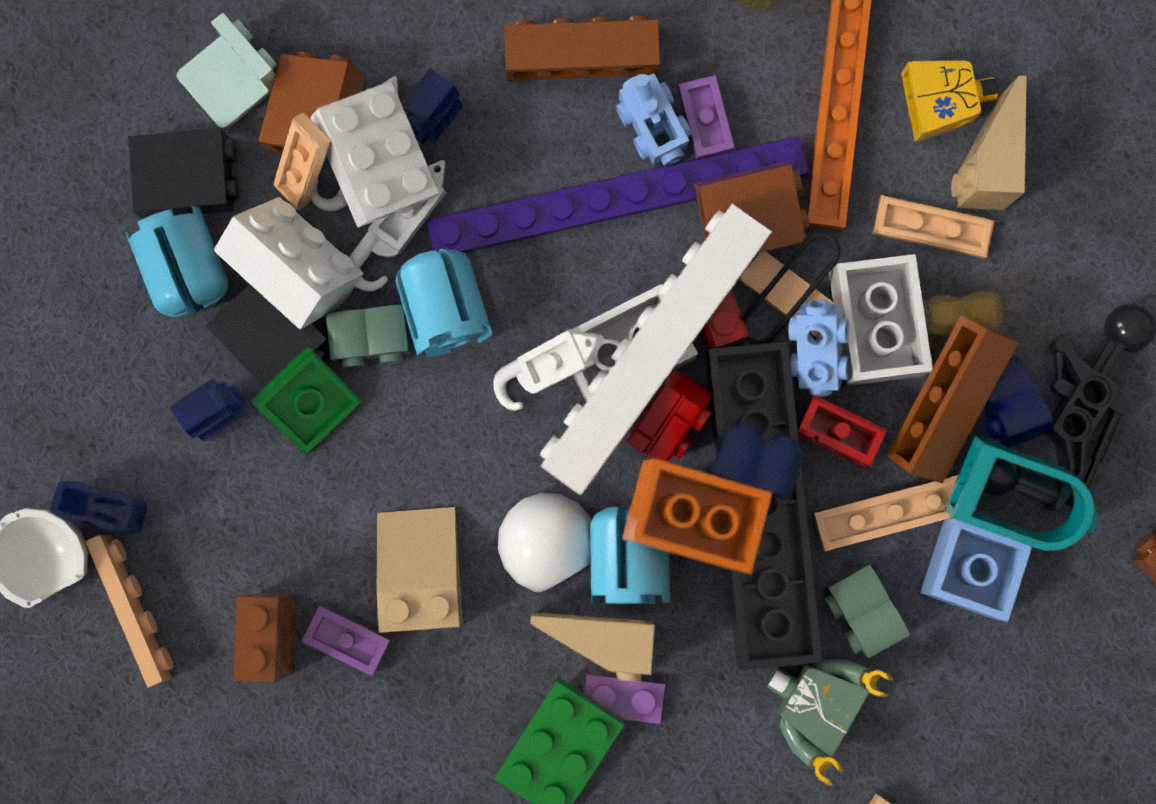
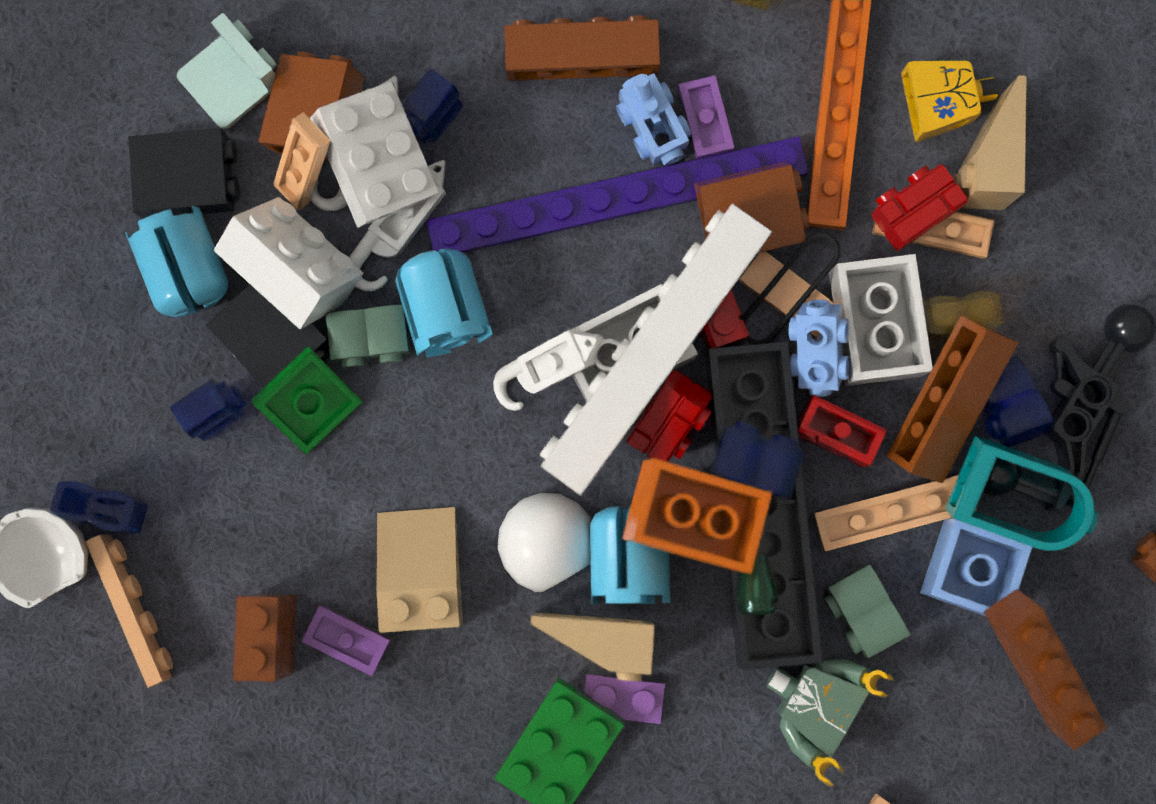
none -> clear green cone [737,554,778,615]
none -> red brick [871,164,968,252]
none -> dark orange brick [983,589,1107,751]

